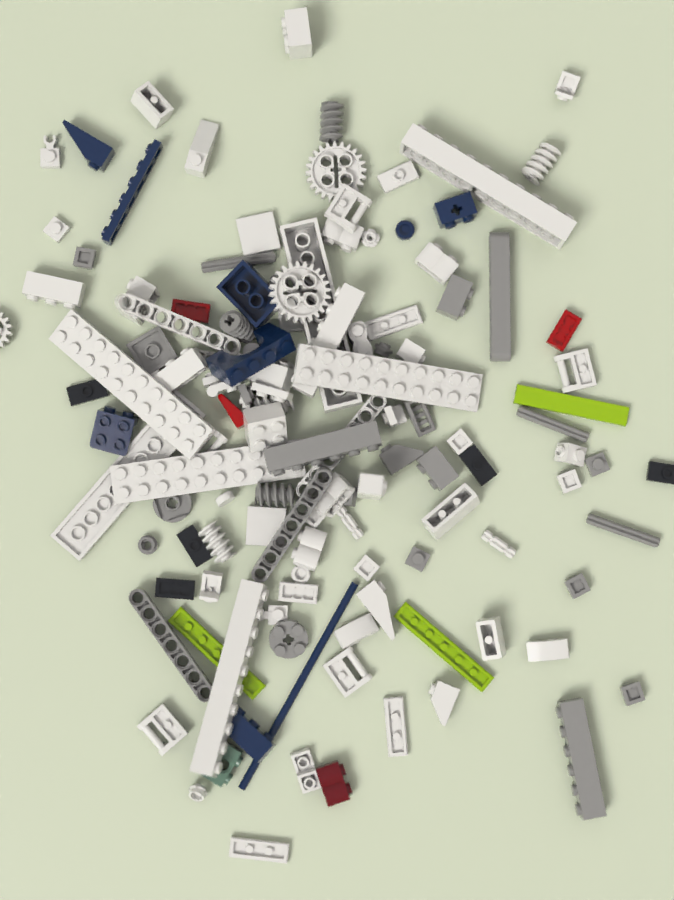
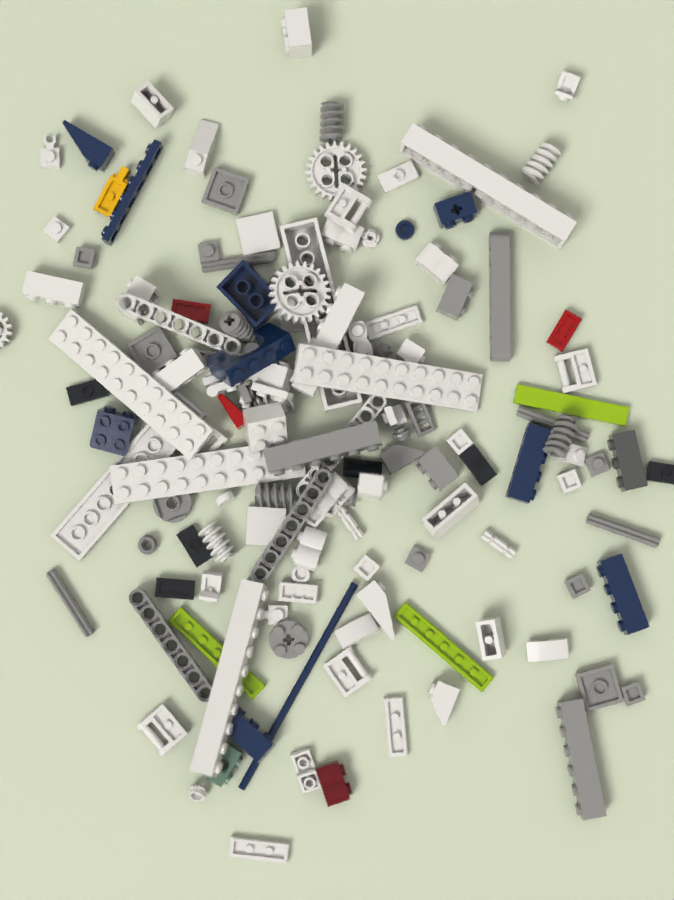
none -> light grey axle [46,569,94,637]
none -> yellow hinge [93,166,130,218]
none -> light grey plate [198,241,219,263]
none -> light grey plate [201,167,250,216]
none -> black plate [342,458,382,478]
none -> light grey plate [392,426,411,442]
none -> dark blue brick [505,423,551,504]
none -> light grey piece [542,415,579,458]
none -> light grey plate [575,664,624,712]
none -> dark blue brick [596,554,650,635]
none -> dark grey brick [607,430,648,492]

